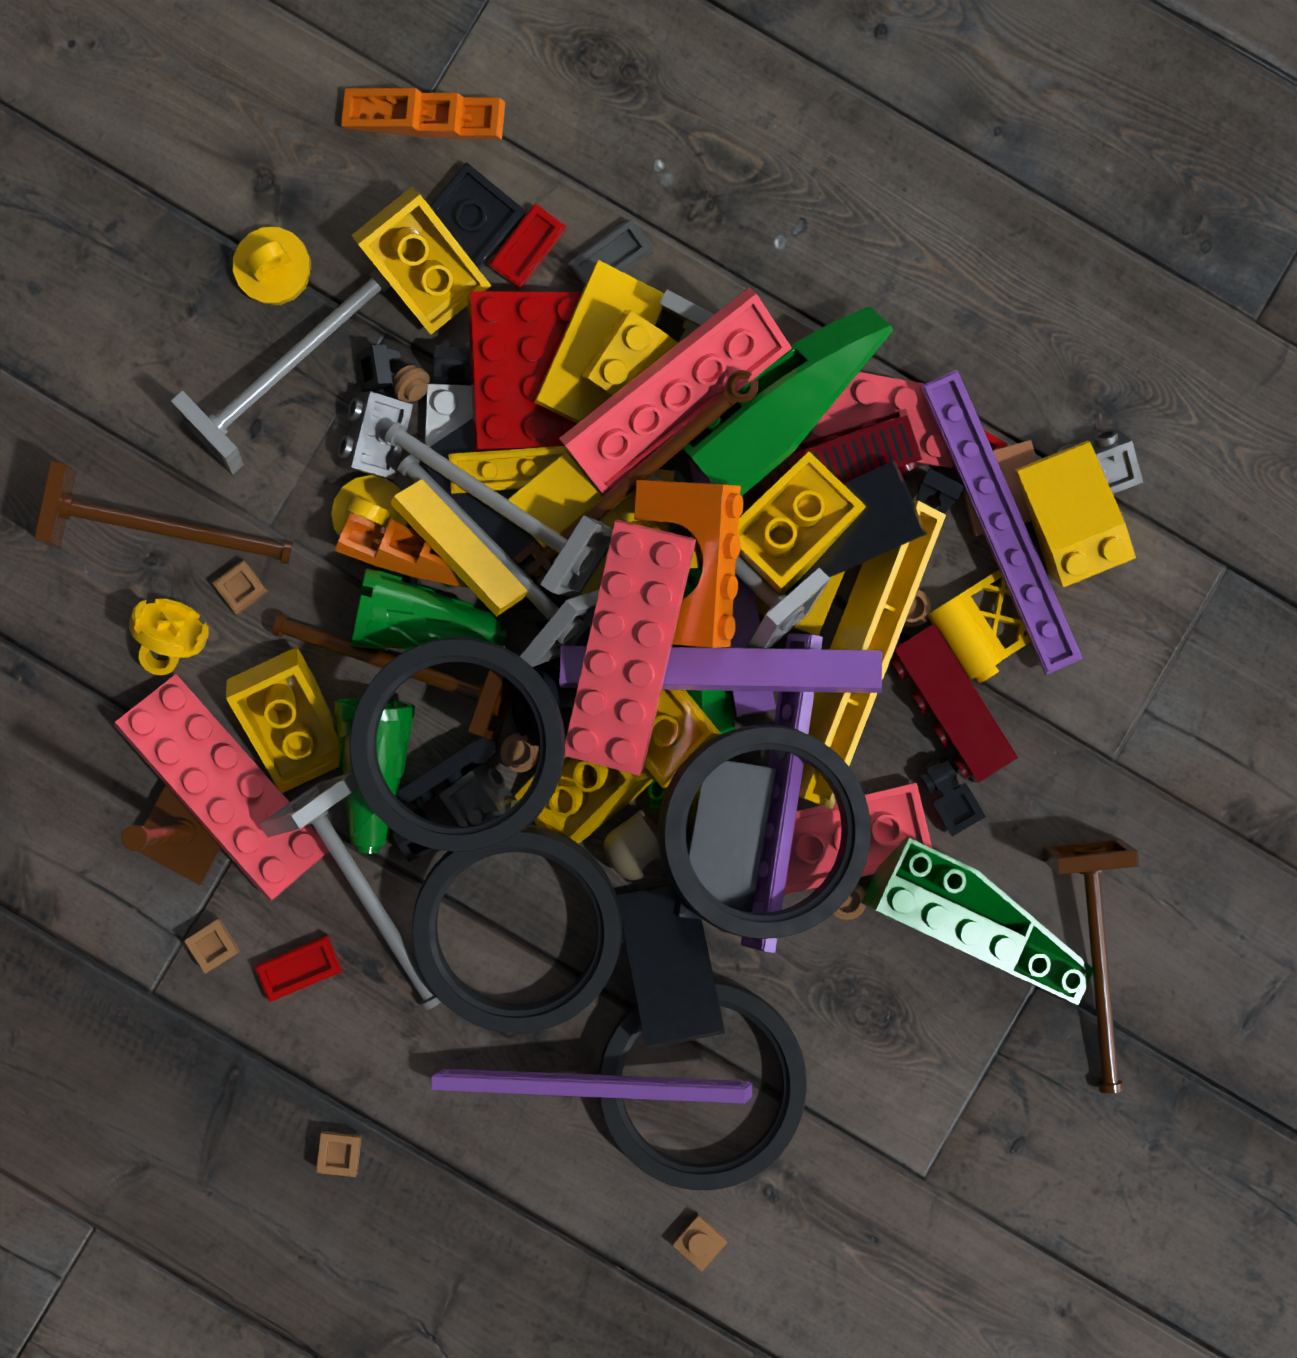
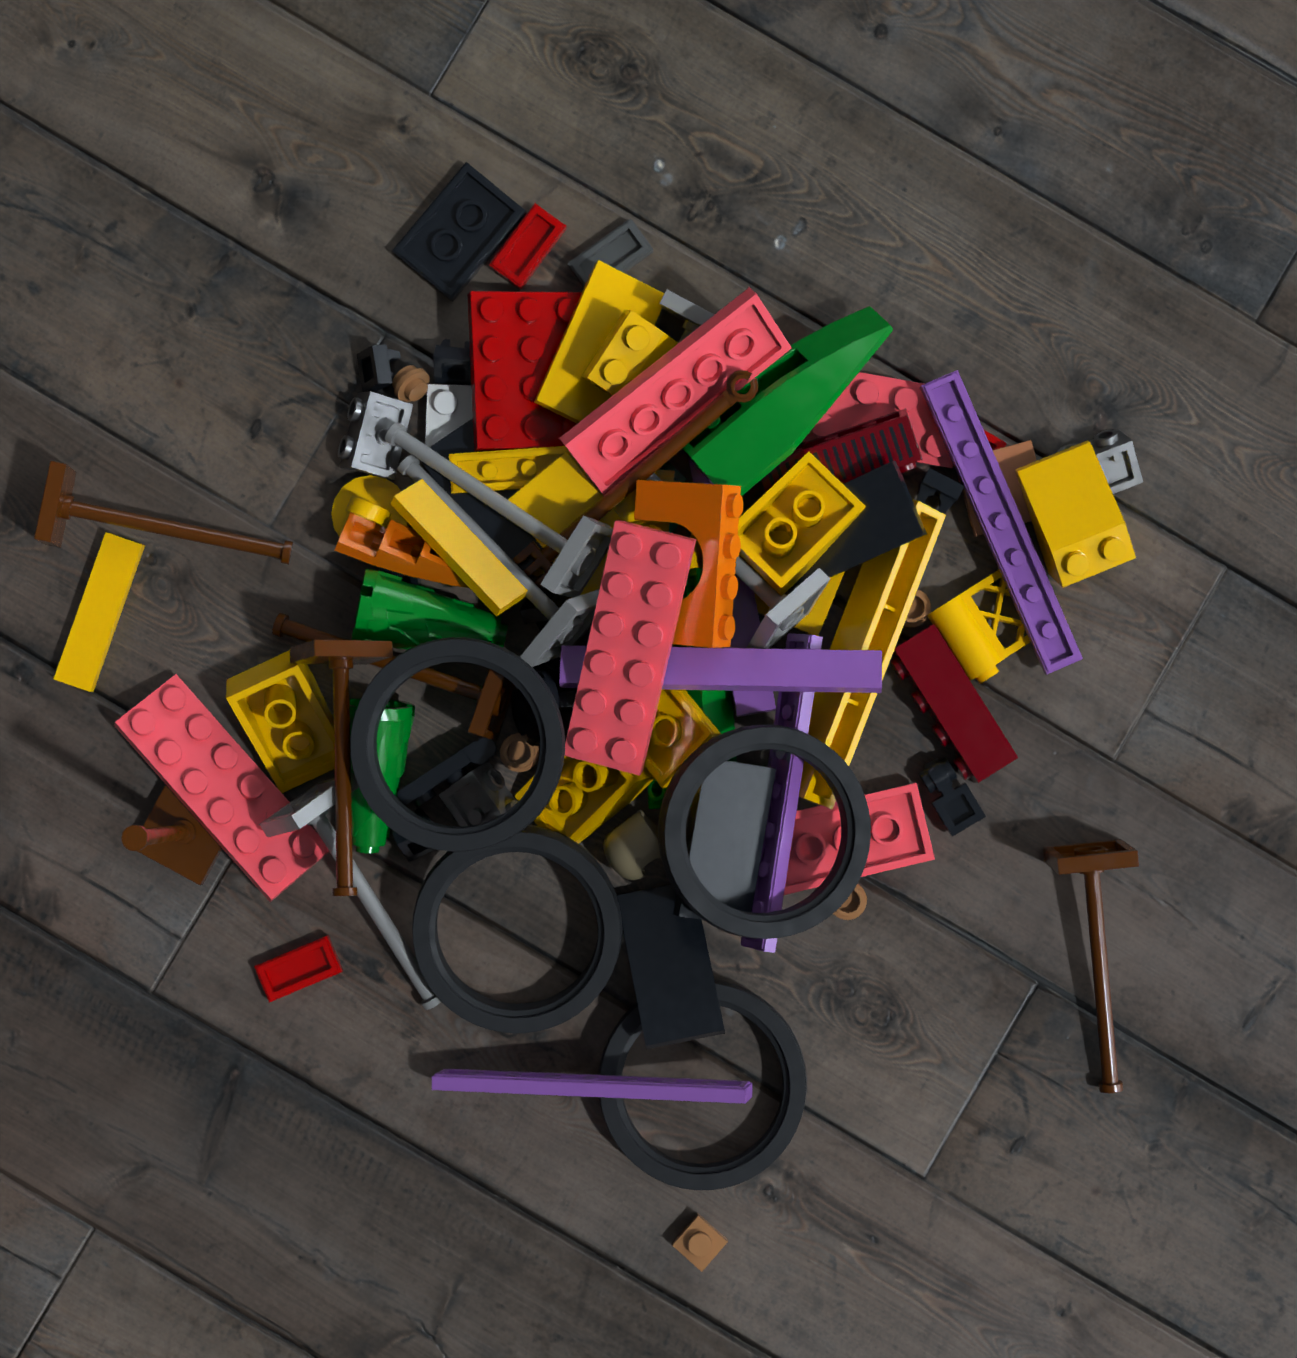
yellow tile [129,598,209,676] -> none
light grey tile [171,269,390,475] -> none
medium nougat plate [184,919,241,974] -> none
medium nougat tile [213,560,269,615] -> none
yellow tile [233,227,311,305] -> none
medium nougat plate [316,1131,362,1177] -> none
orange slope [341,88,505,140] -> none
yellow slope [351,186,491,335] -> none
green wedge [861,837,1093,1005] -> none
none -> yellow tile [53,532,145,692]
none -> reddish brown tile [290,640,393,896]

